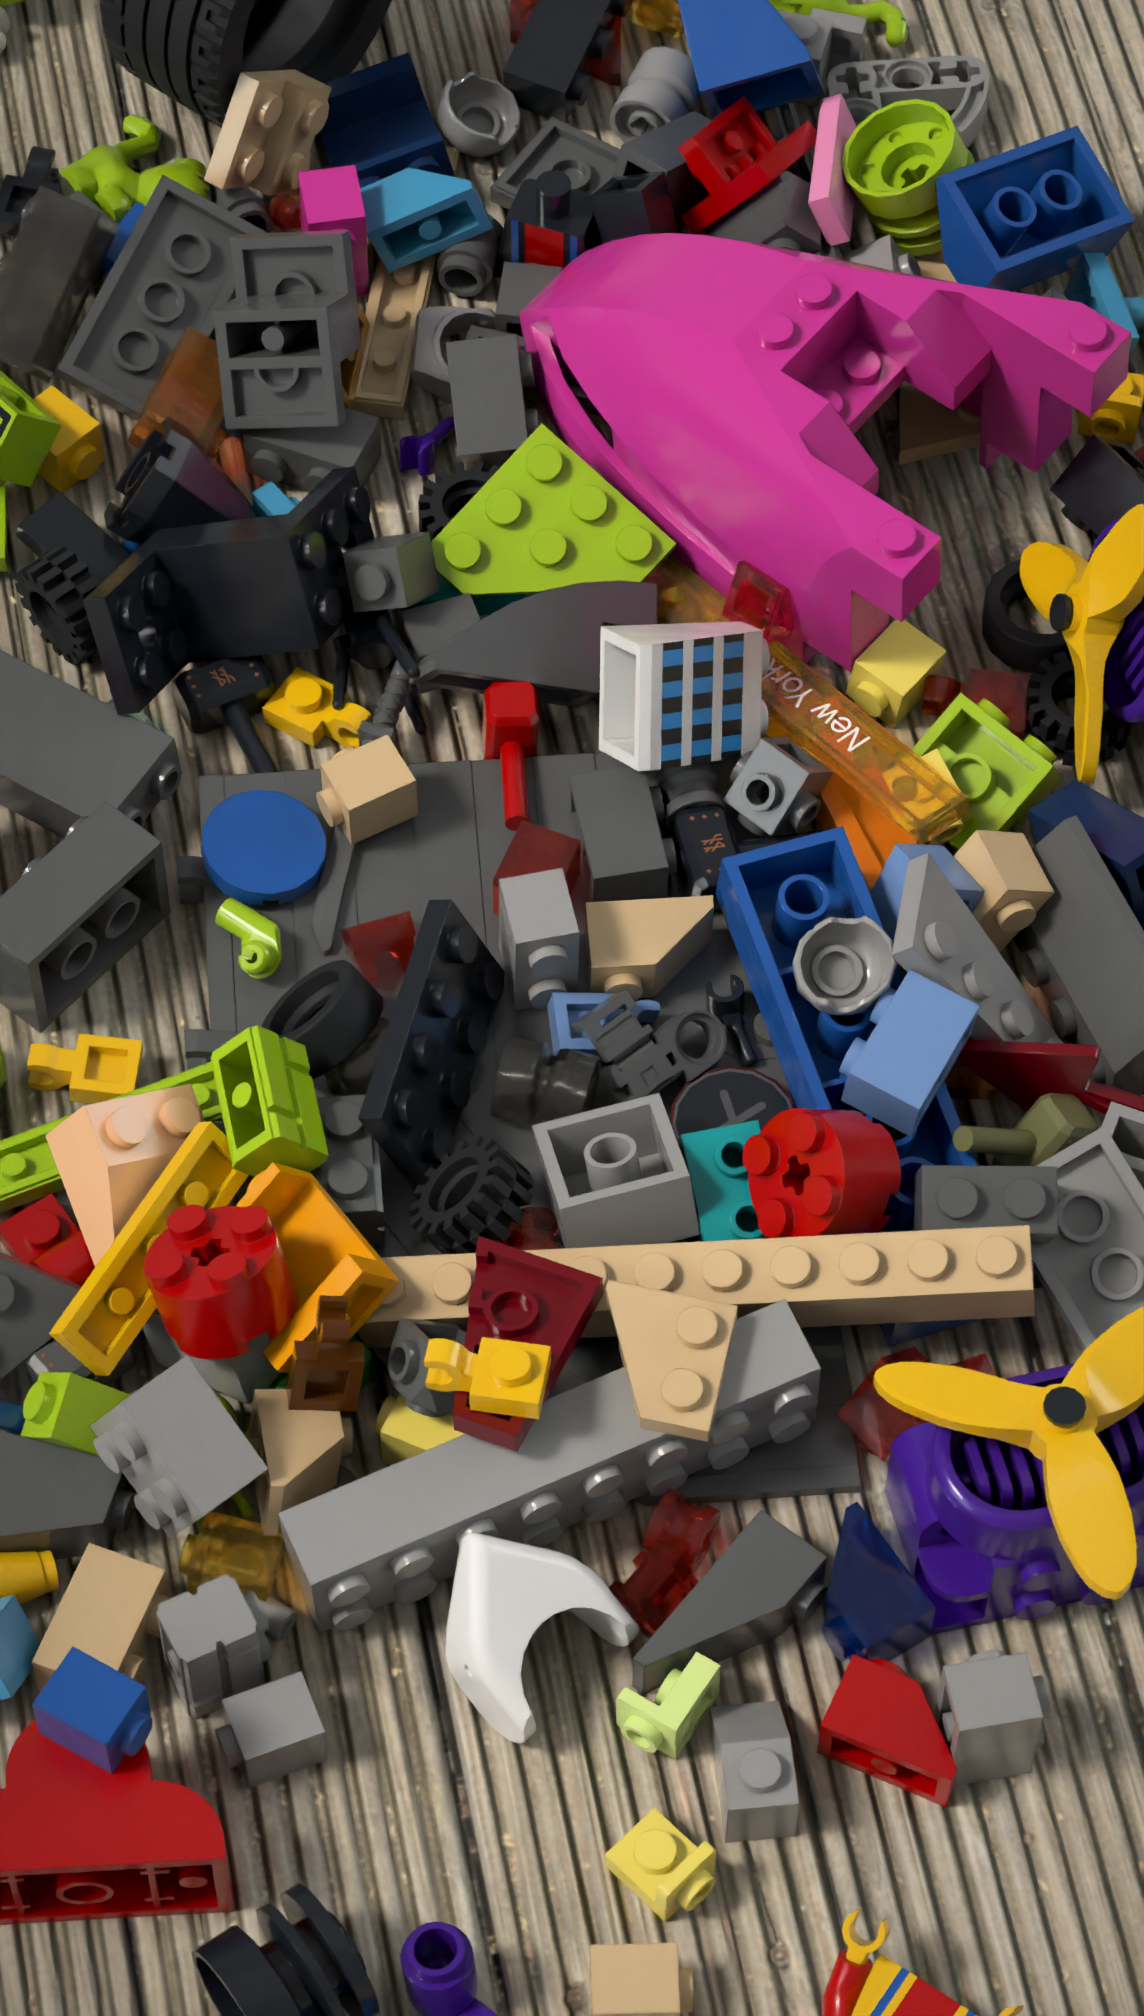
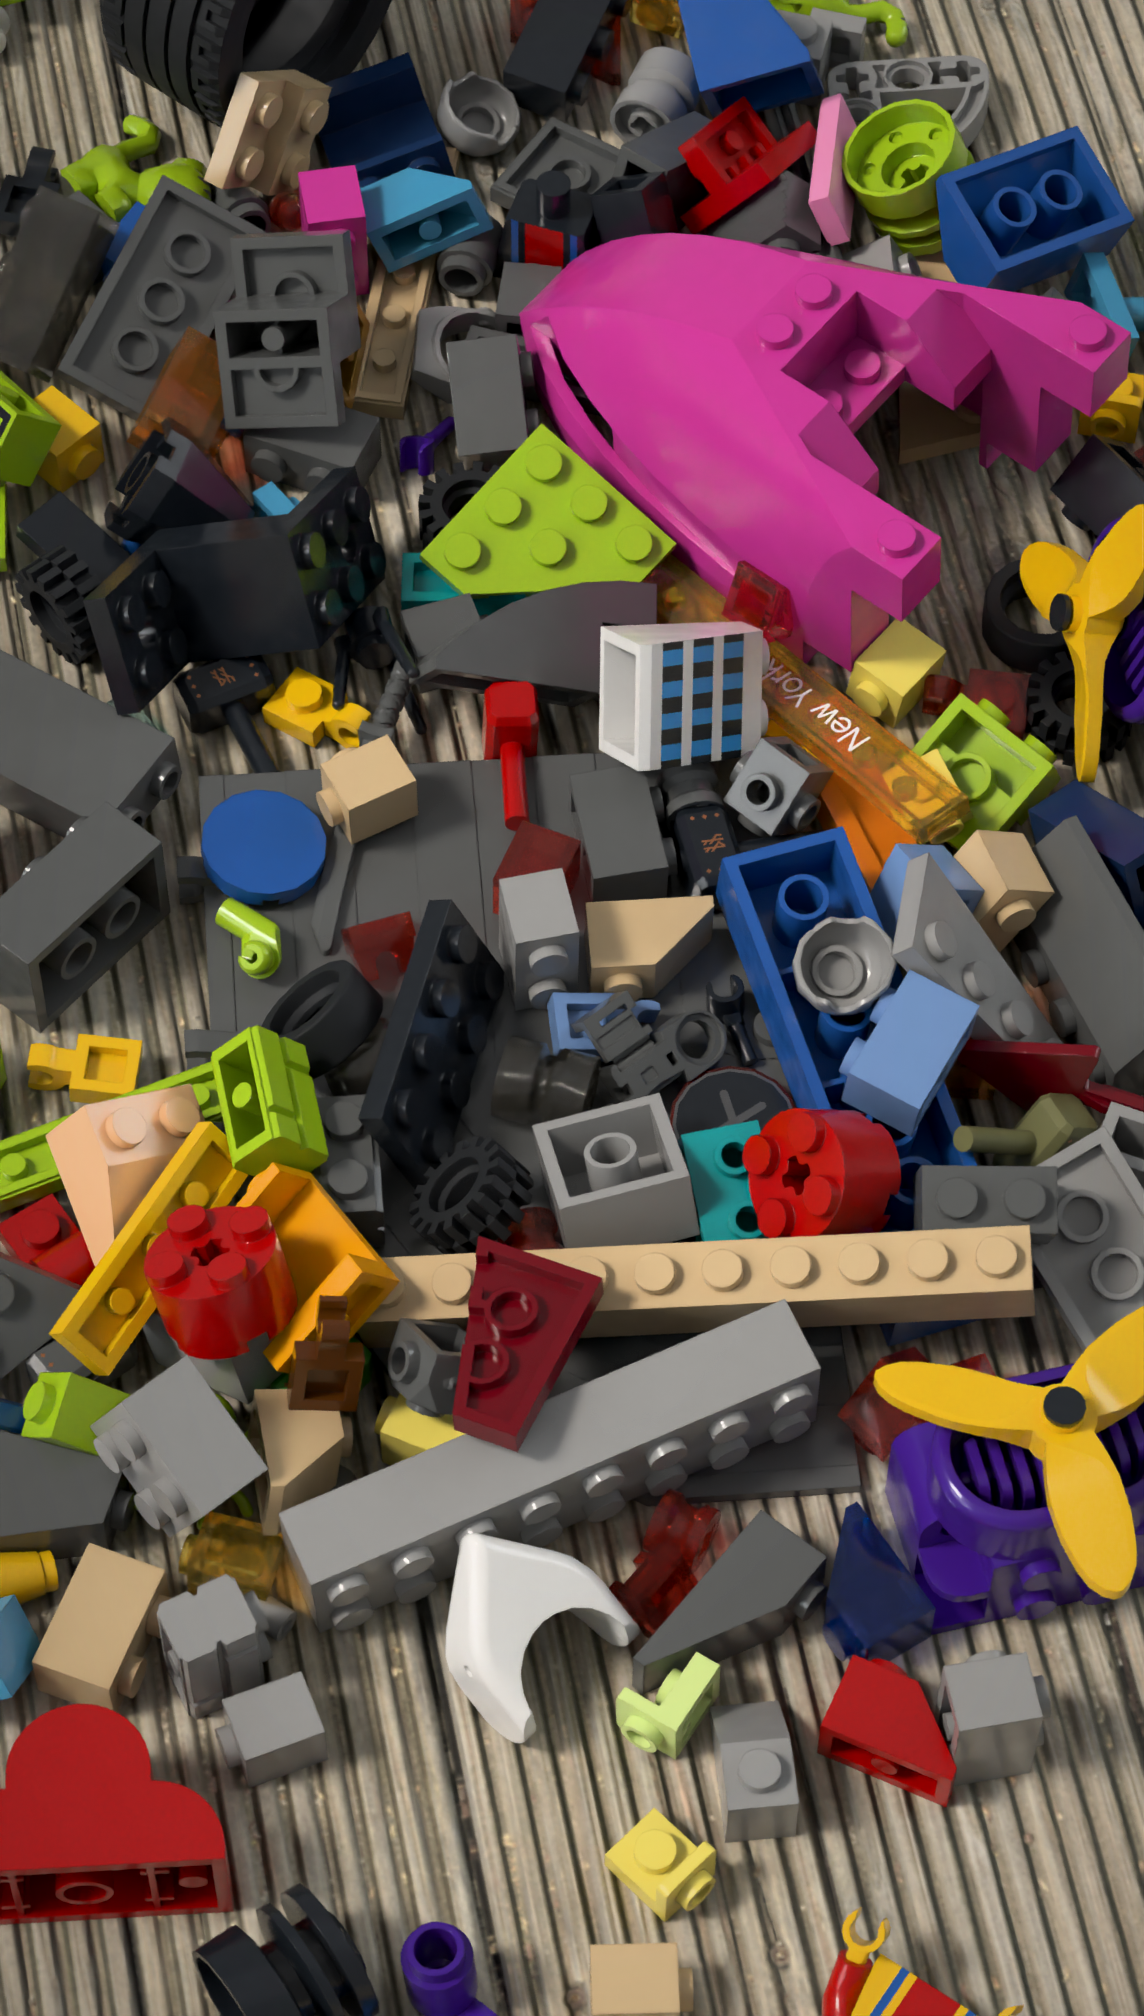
blue brick [32,1646,153,1774] -> none
dark grey brick [343,532,440,613] -> none
yellow plate [424,1337,551,1419] -> none
tan wing [606,1279,738,1442] -> none

